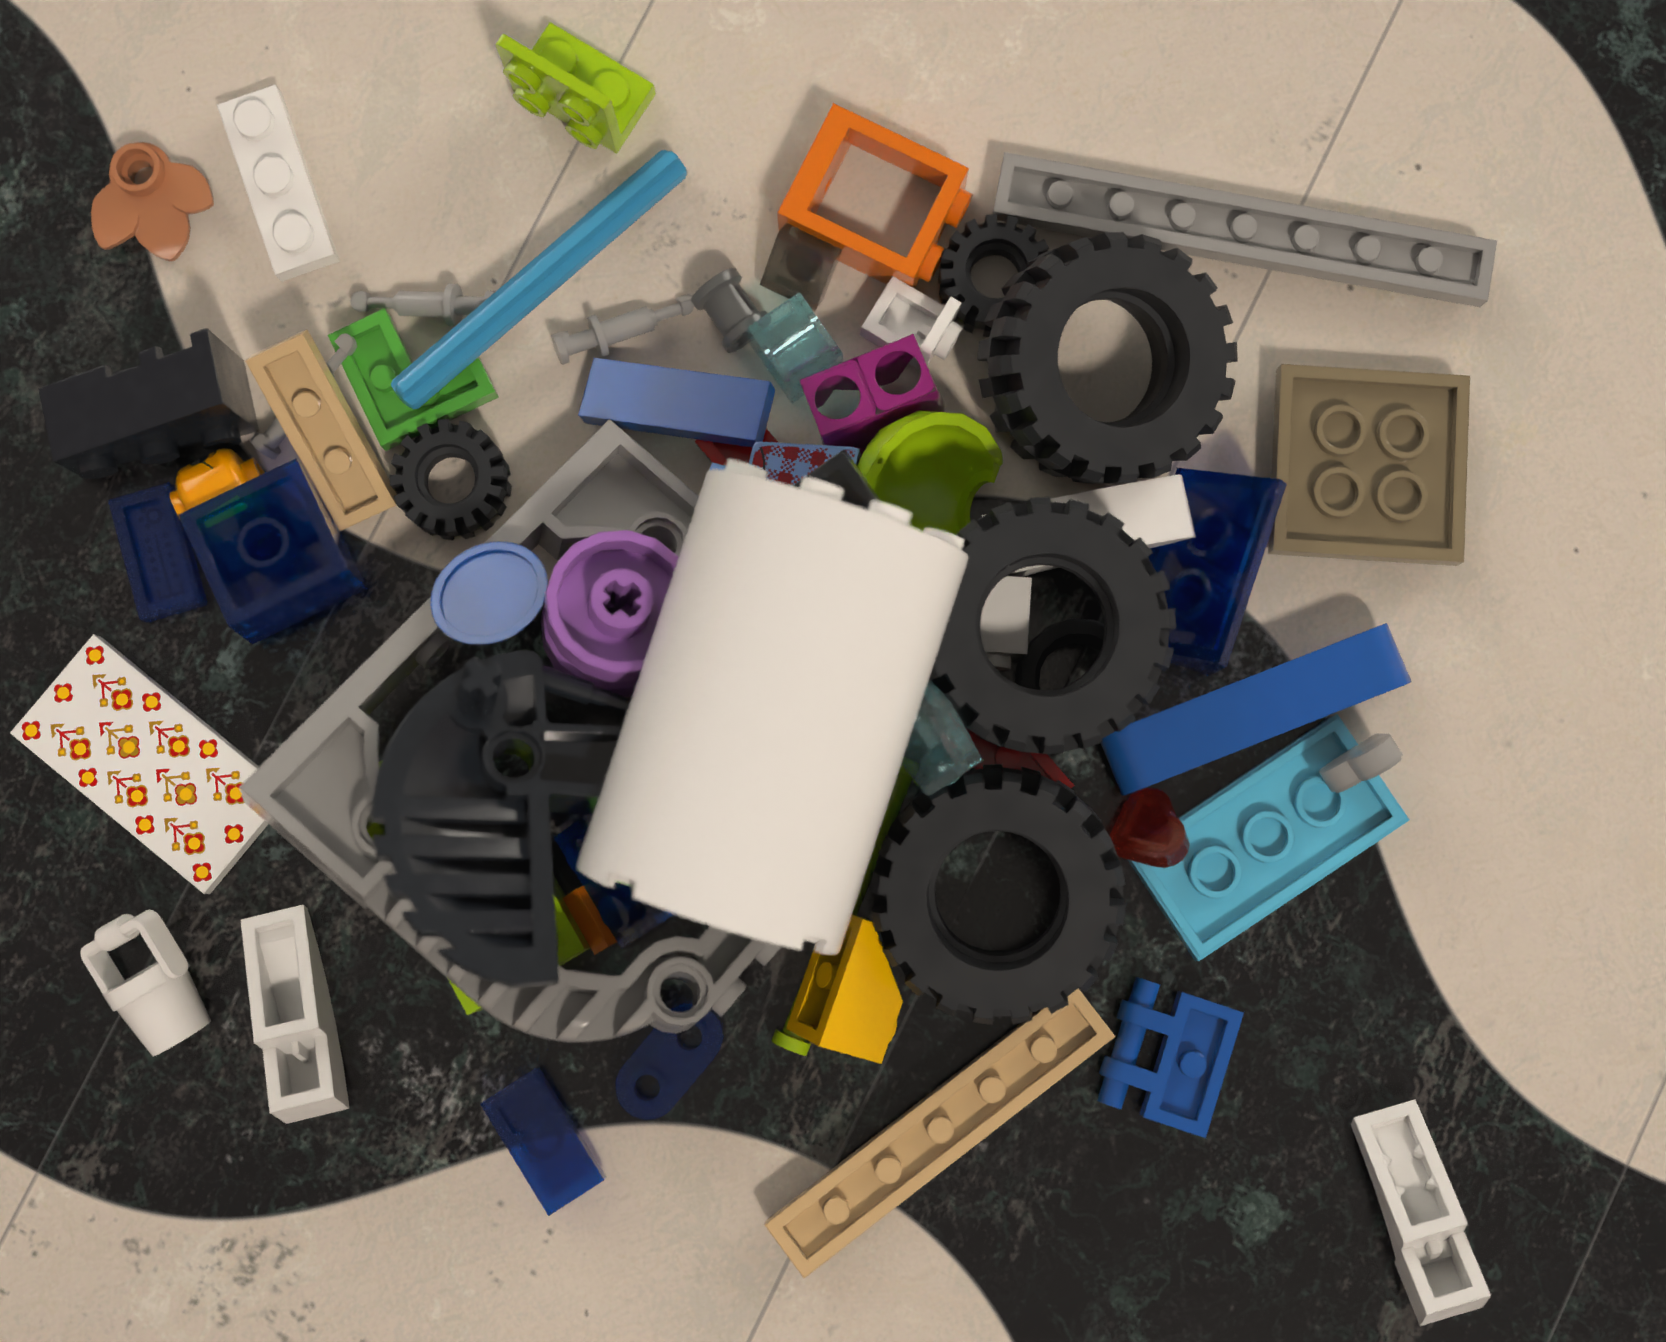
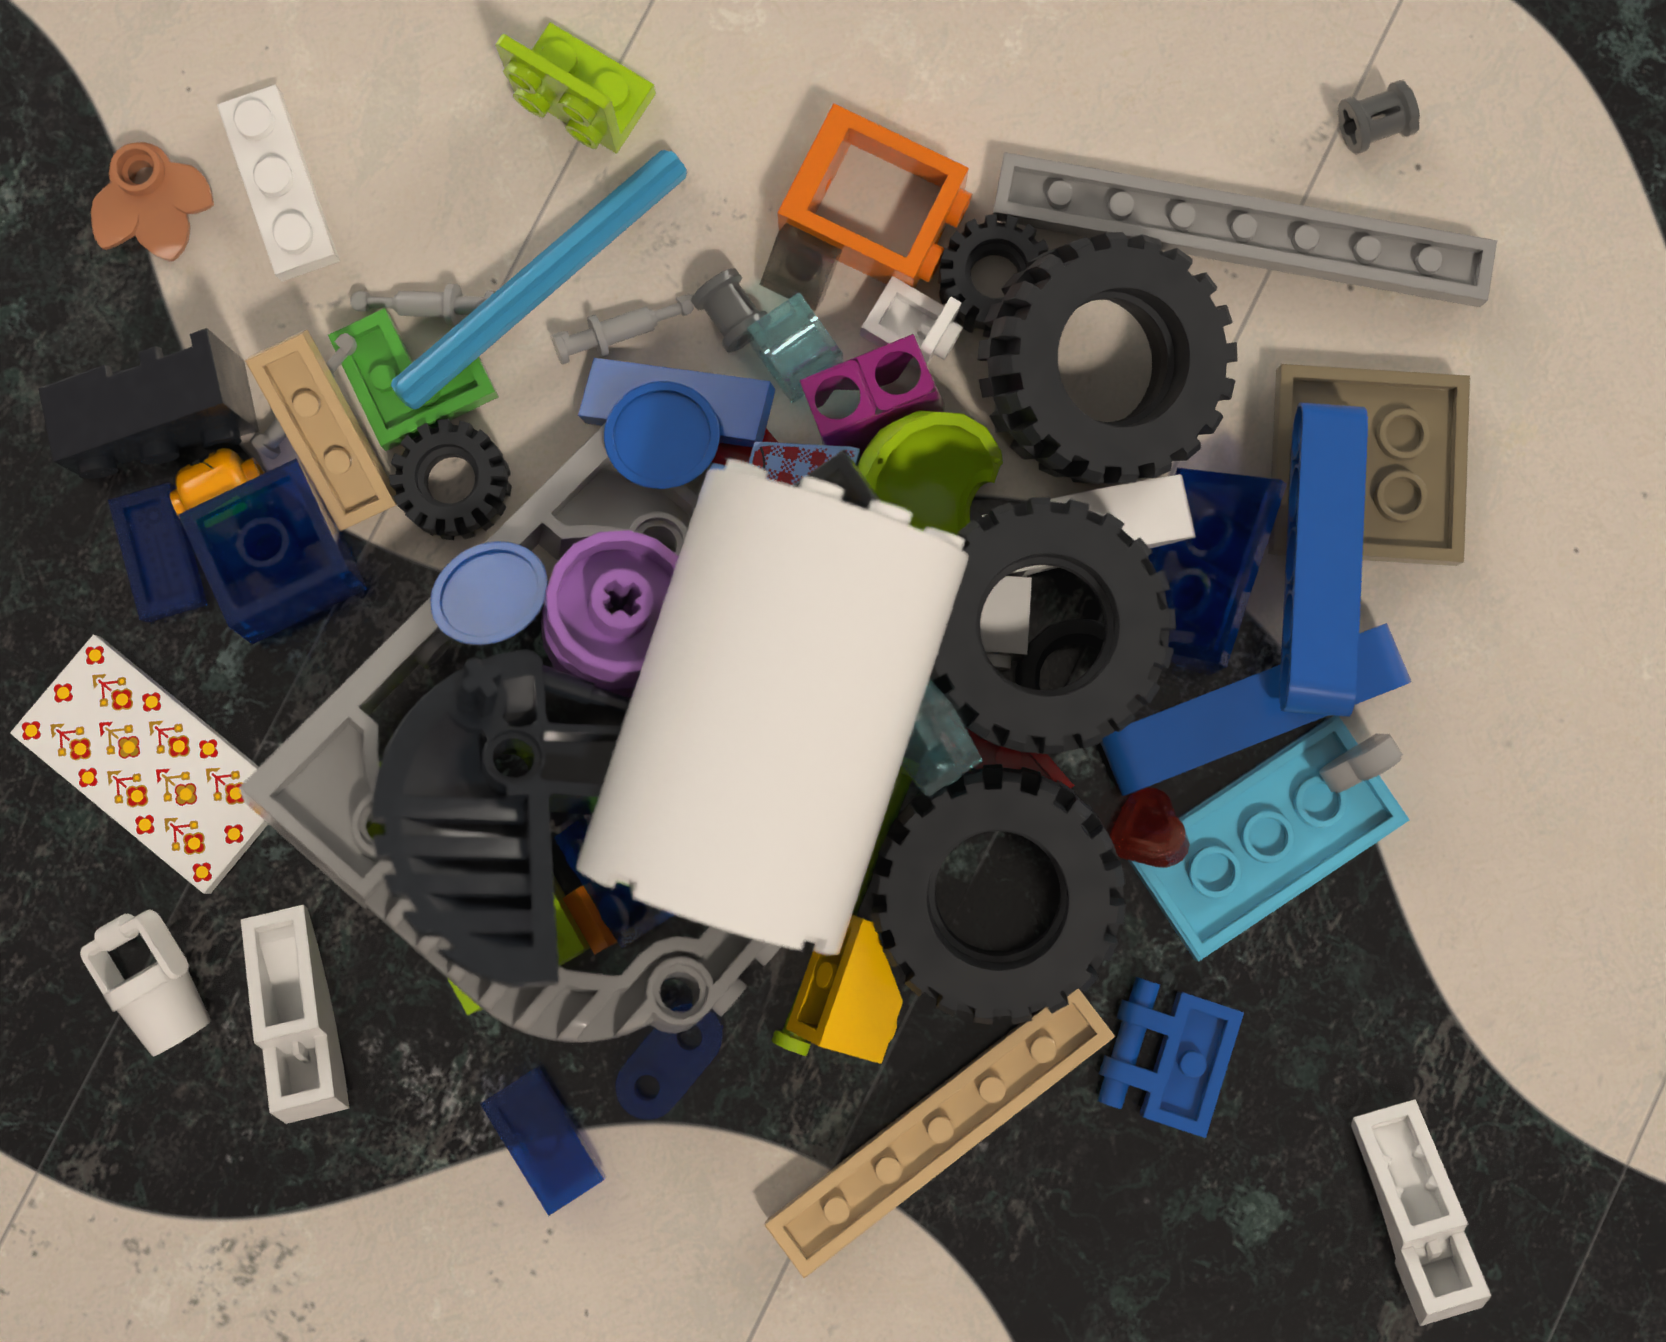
none -> blue piece [604,381,720,489]
none -> blue beam [1279,402,1368,717]
none -> dark grey bush [1338,80,1420,154]

